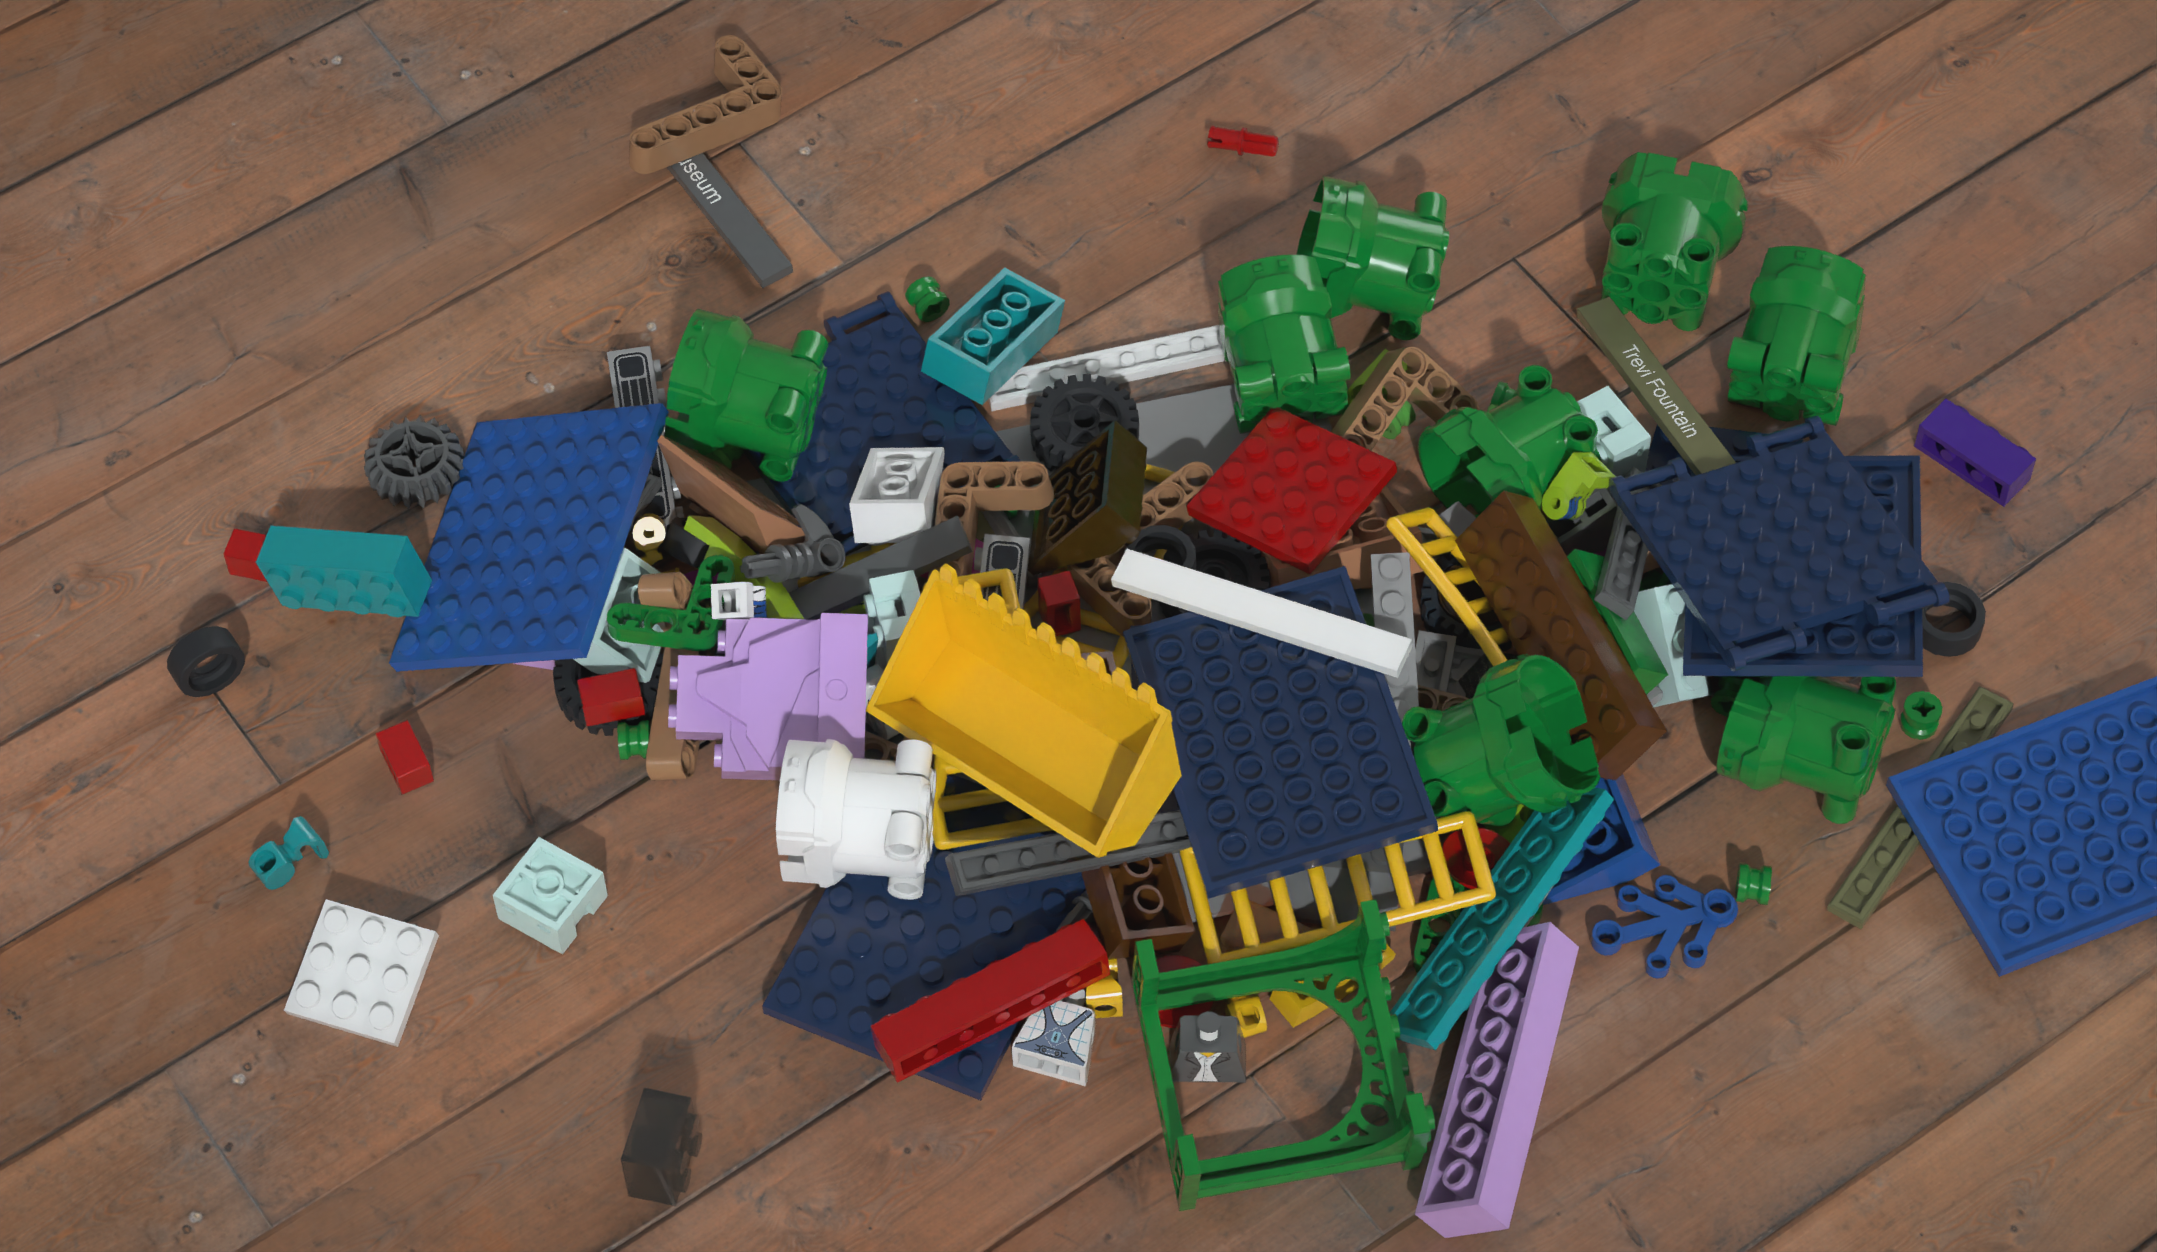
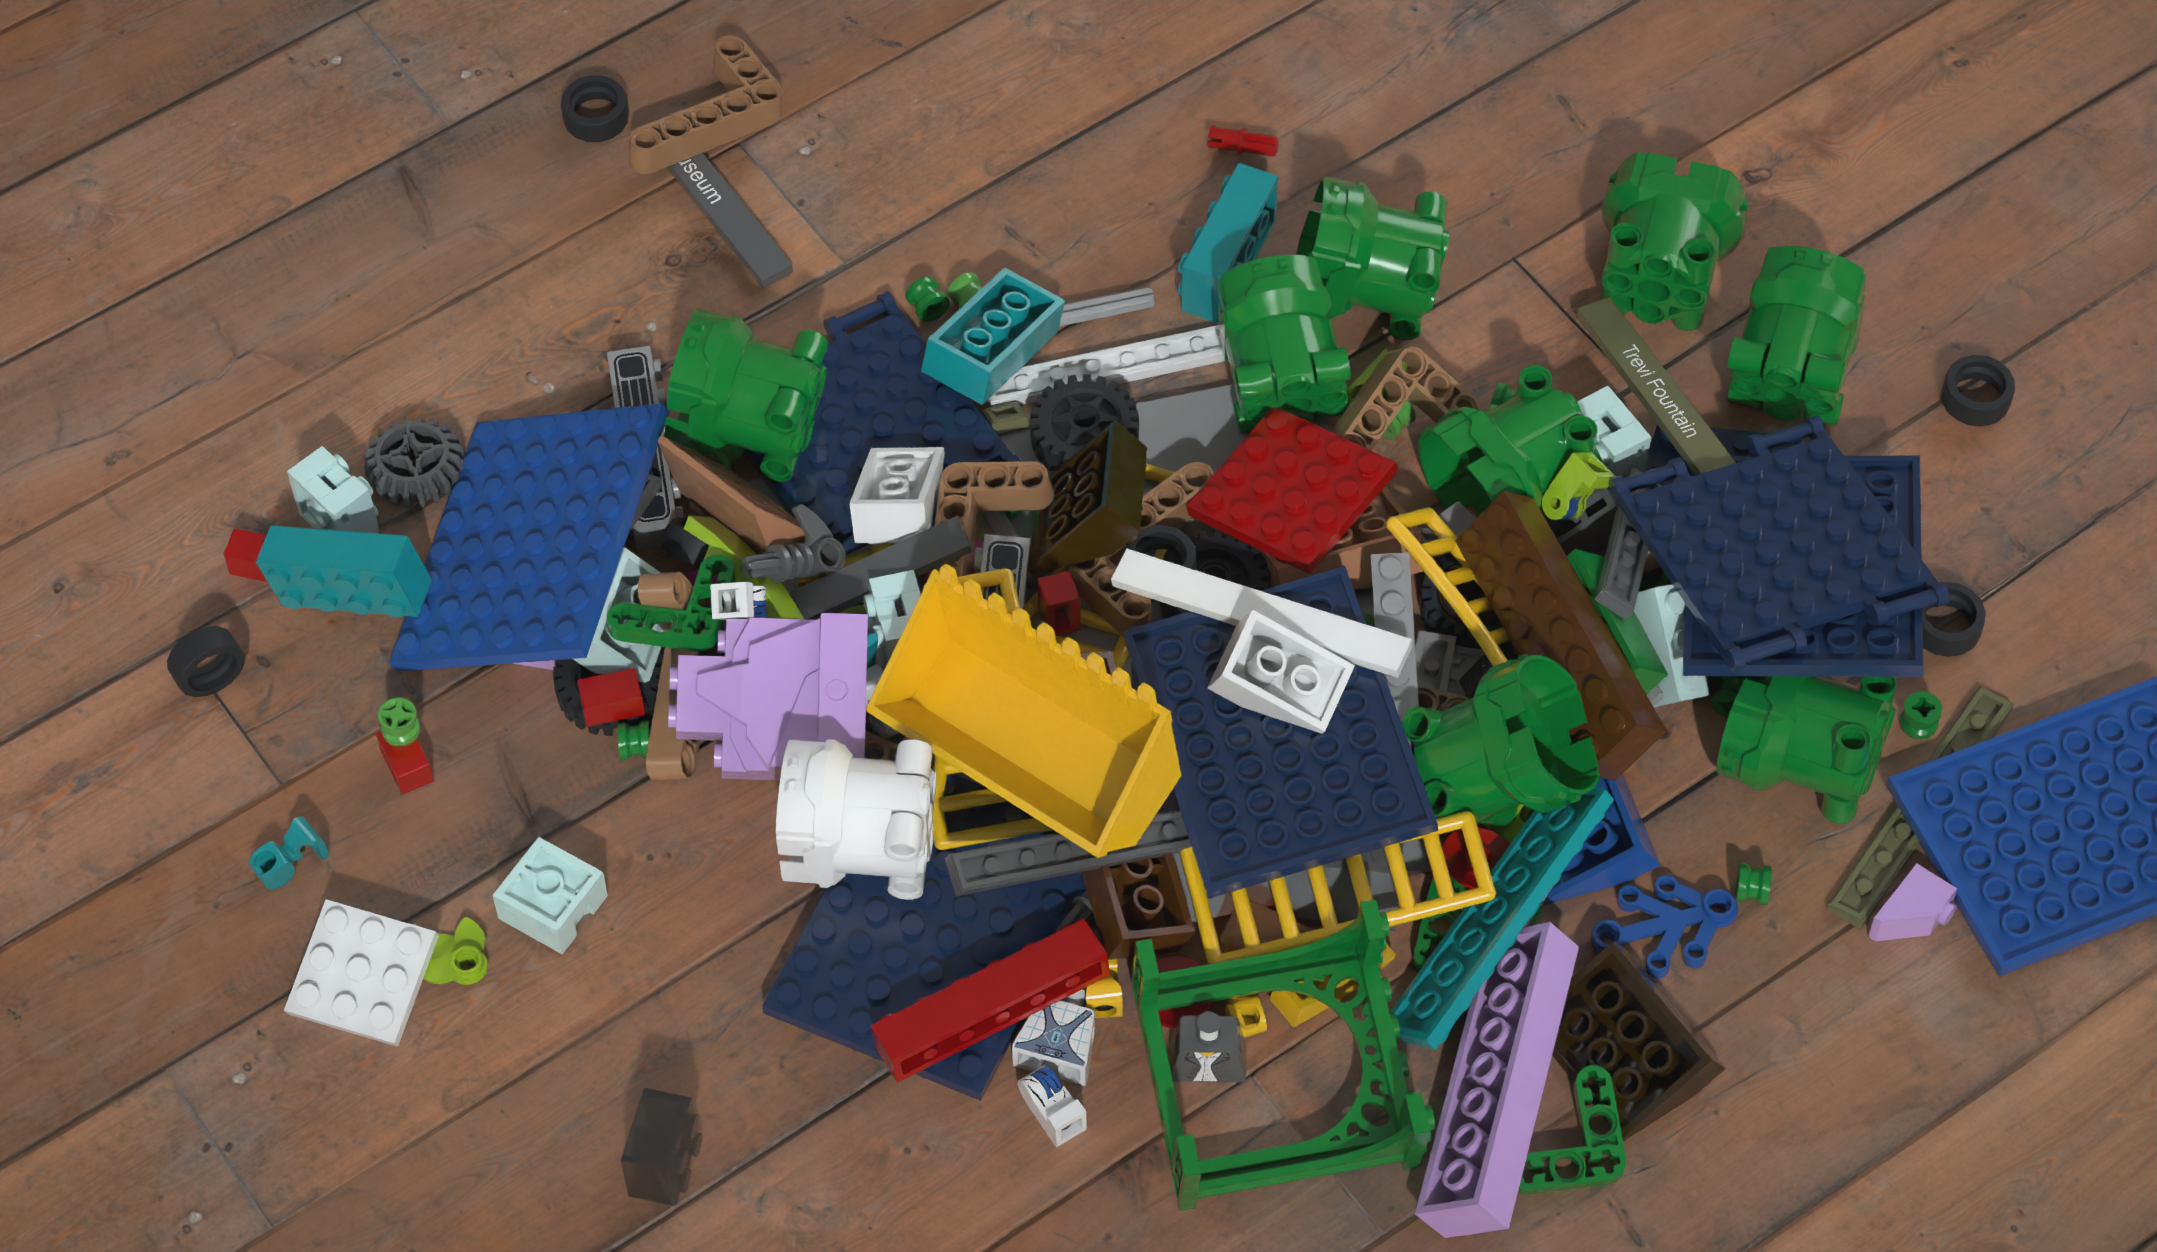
leg [633,513,679,573] -> none
dark purple brick [1914,398,2036,507] -> none
none -> light aqua piece [287,446,380,534]
none -> bright green wheel [378,697,420,746]
none -> lime plate [423,917,488,985]
none -> black tyre [561,75,629,142]
none -> bright green wheel [947,272,983,309]
none -> olive tile [983,401,1029,435]
none -> white leg [1017,1065,1087,1148]
none -> light grey axle [1059,287,1155,327]
none -> teal brick [1178,163,1278,324]
none -> white slope [1208,609,1355,734]
none -> green beam [1518,1065,1626,1194]
none -> dark brown slope [1552,941,1726,1141]
none -> lavender slope [1869,863,1957,941]
none -> black tyre [1942,355,2015,426]

